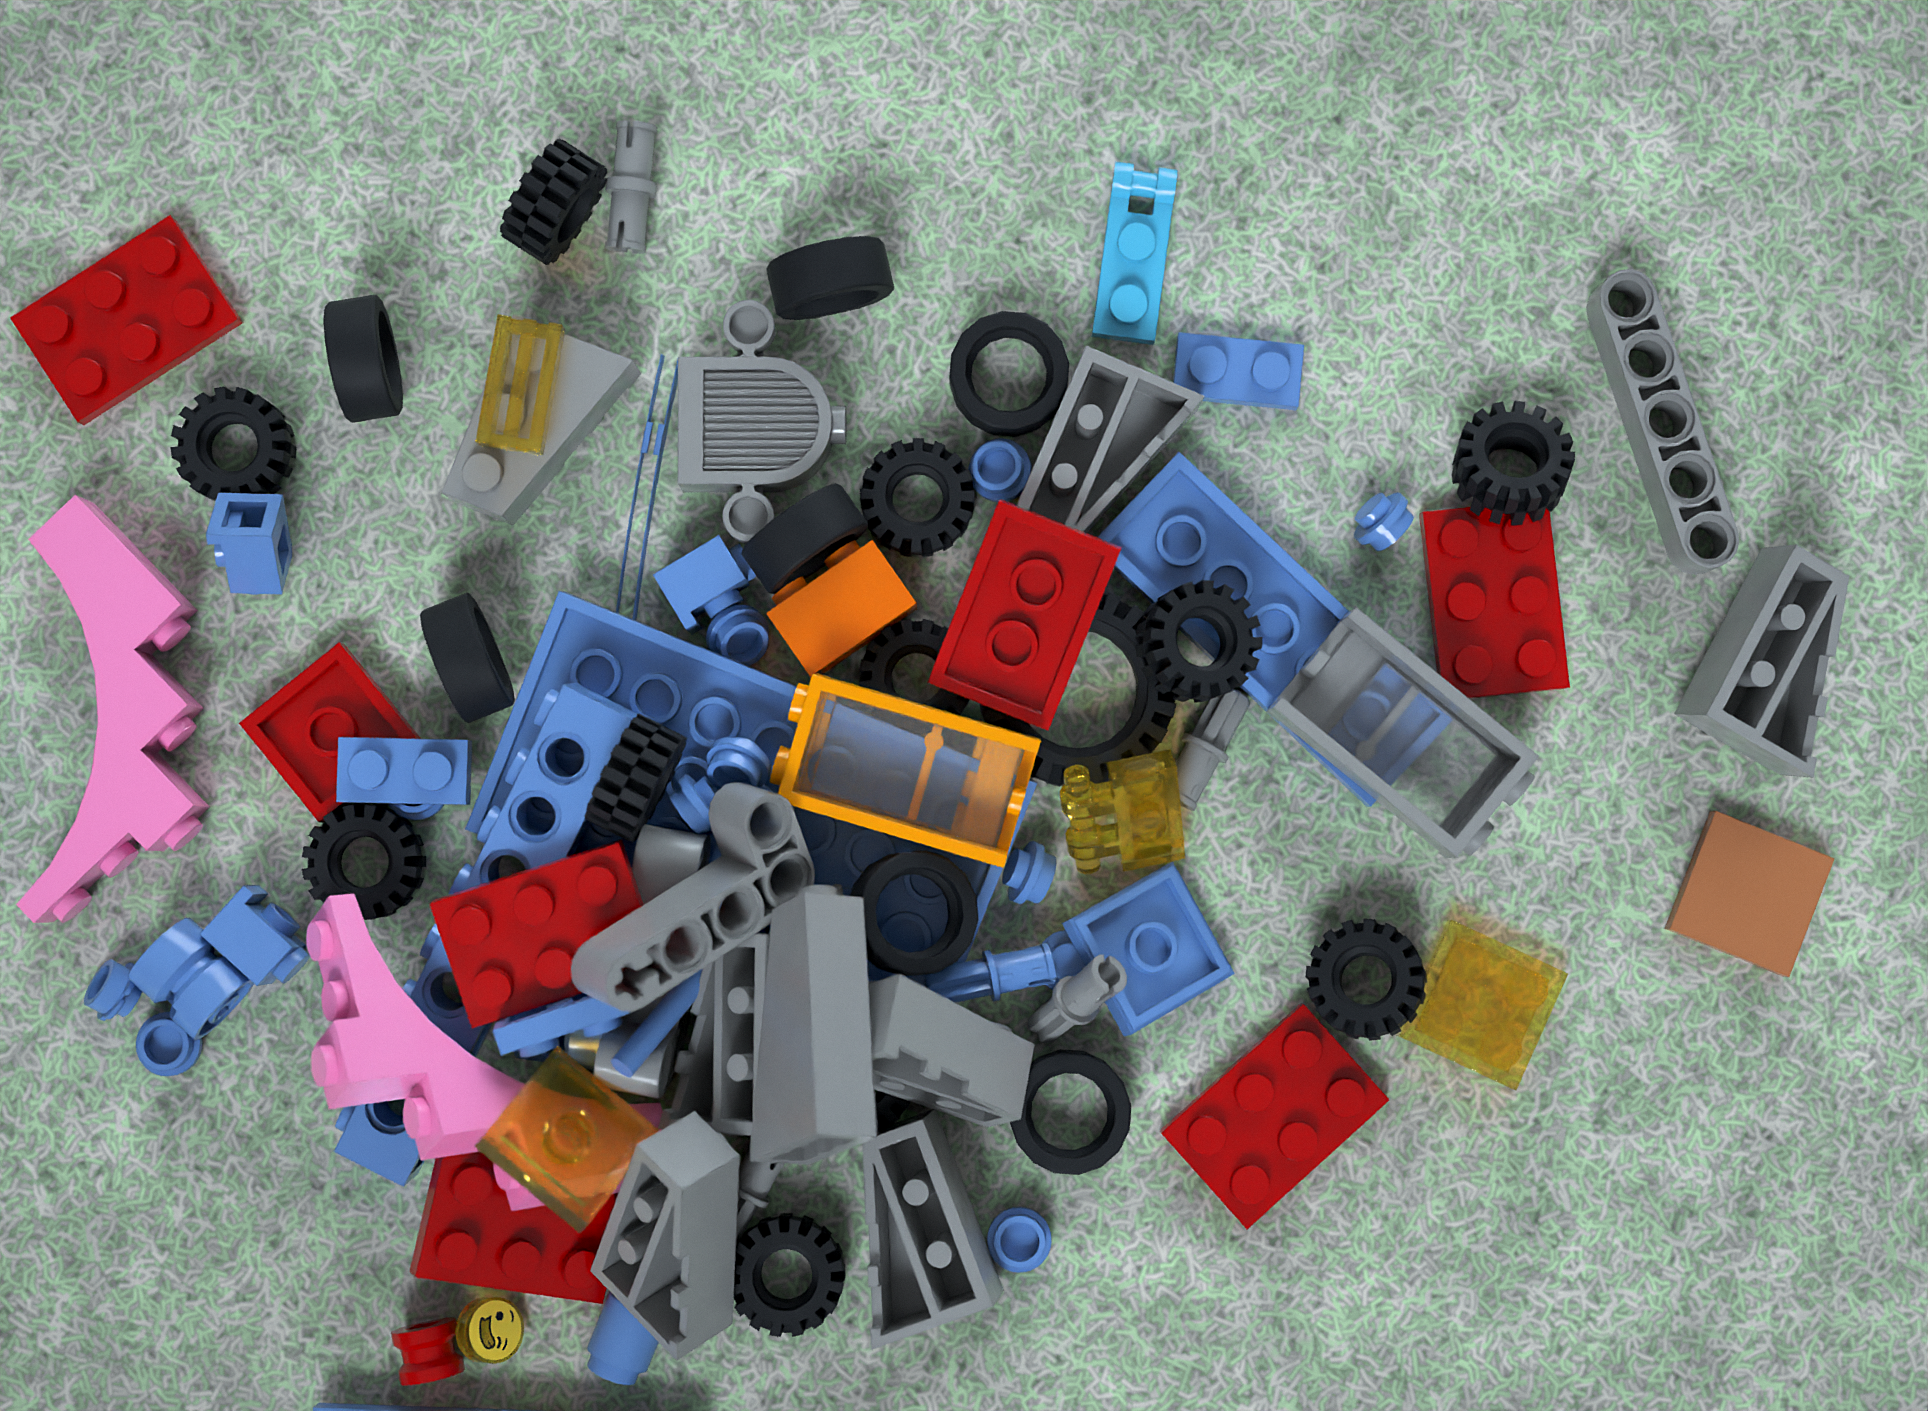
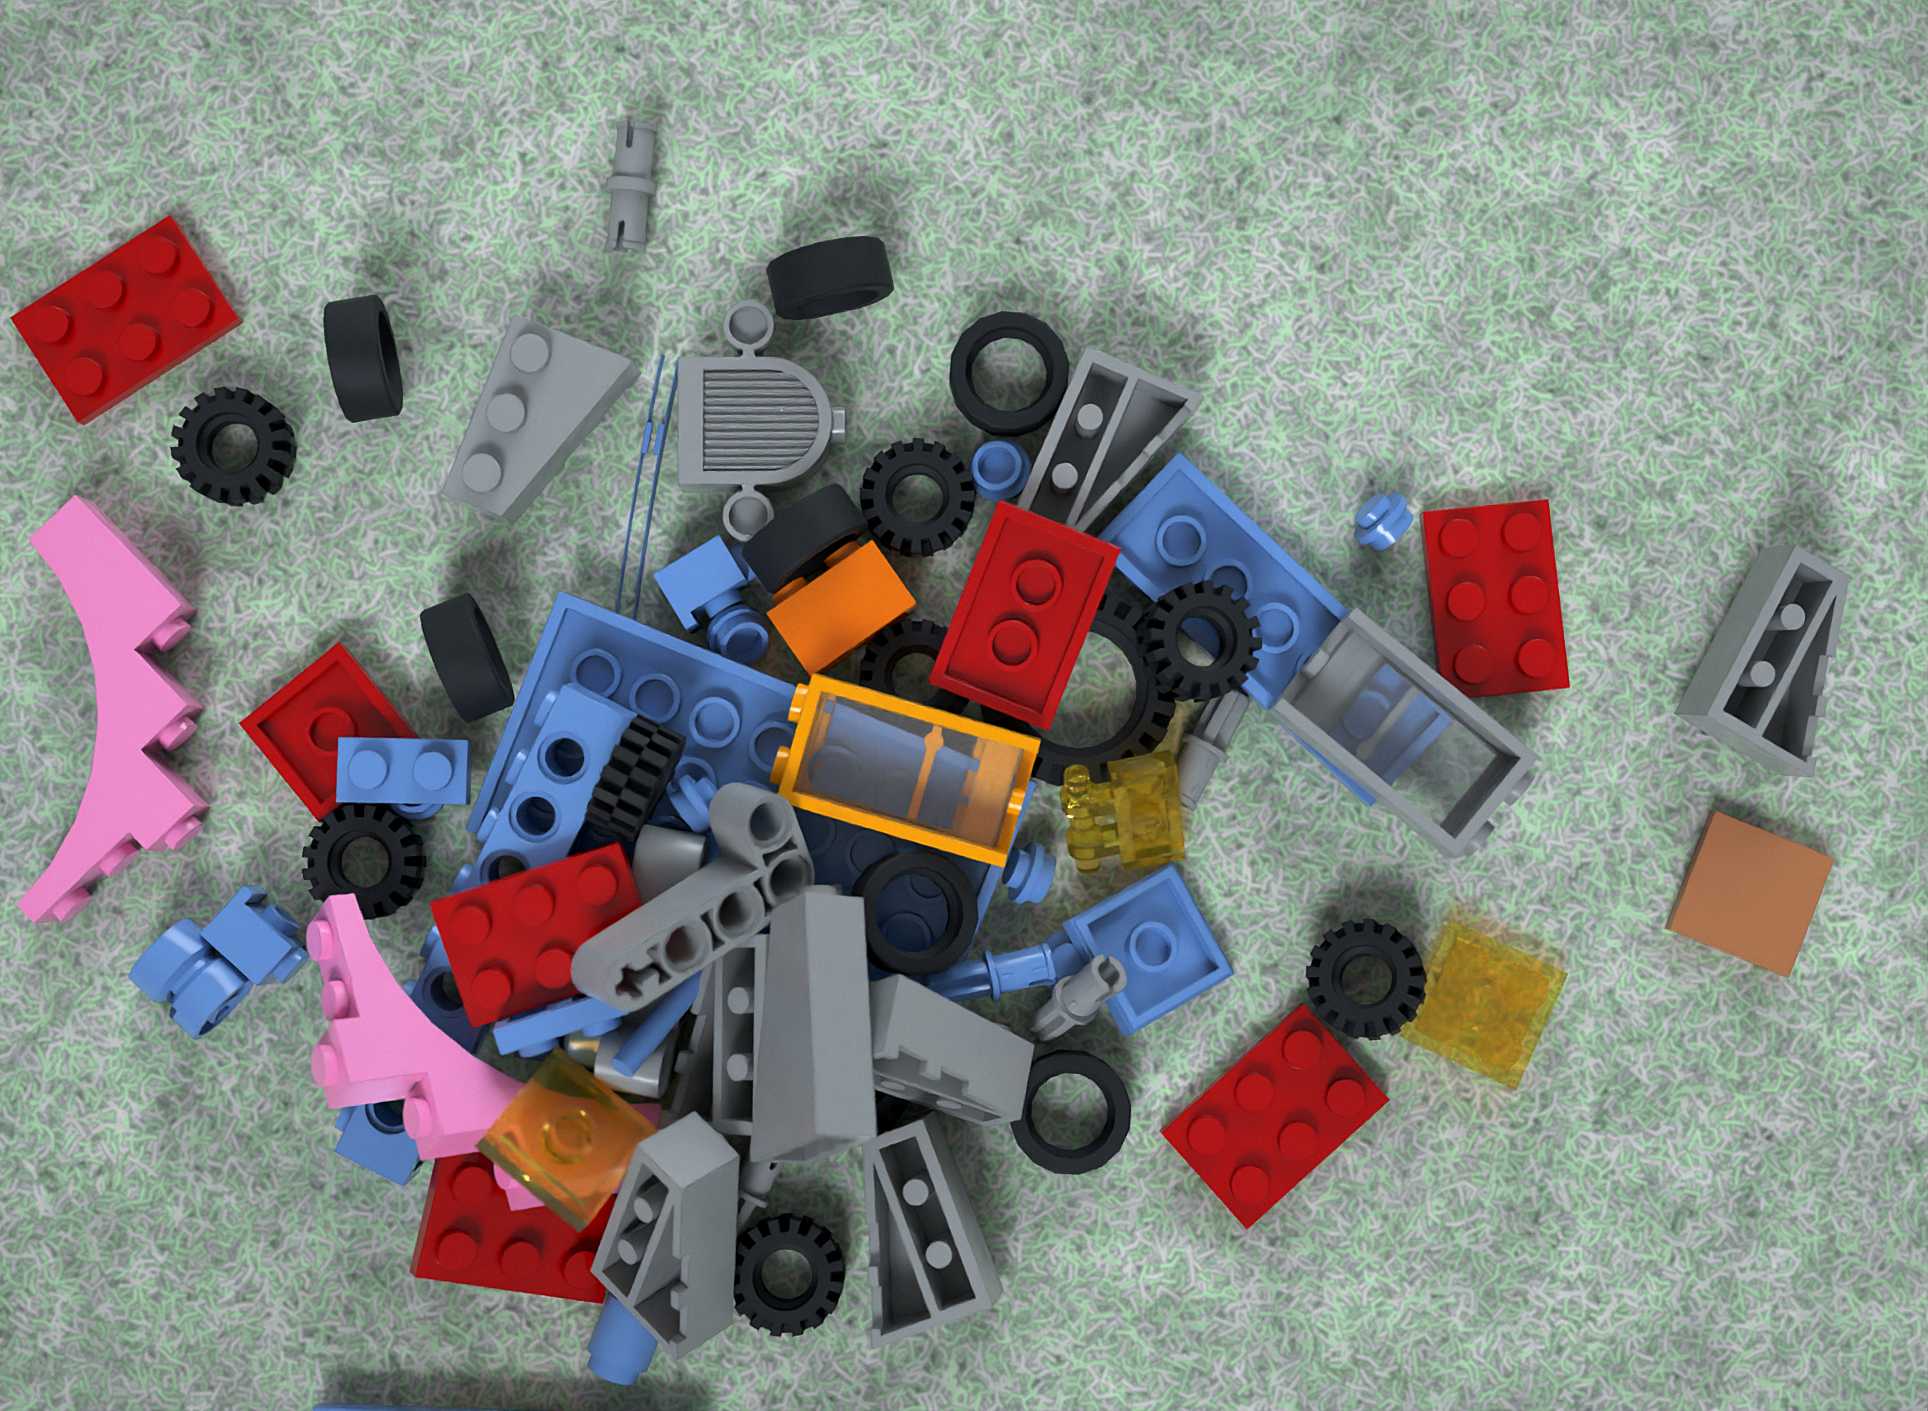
medium blue plate [84,959,142,1021] -> none
medium blue plate [136,1011,203,1076] -> none
medium blue brick [206,493,292,595] -> none
red wheel [391,1317,465,1386] -> none
tile [455,1297,524,1364] -> none
clear yellow tile [475,314,565,456] -> none
black tyre [500,139,607,265] -> none
medium blue plate [706,737,771,790] -> none
medium blue plate [987,1206,1052,1273] -> none
medium azure plate [1092,162,1178,345] -> none
medium blue plate [1173,332,1304,410] -> none
black tyre [1451,401,1575,526] -> none
light grey beam [1586,269,1739,575] -> none

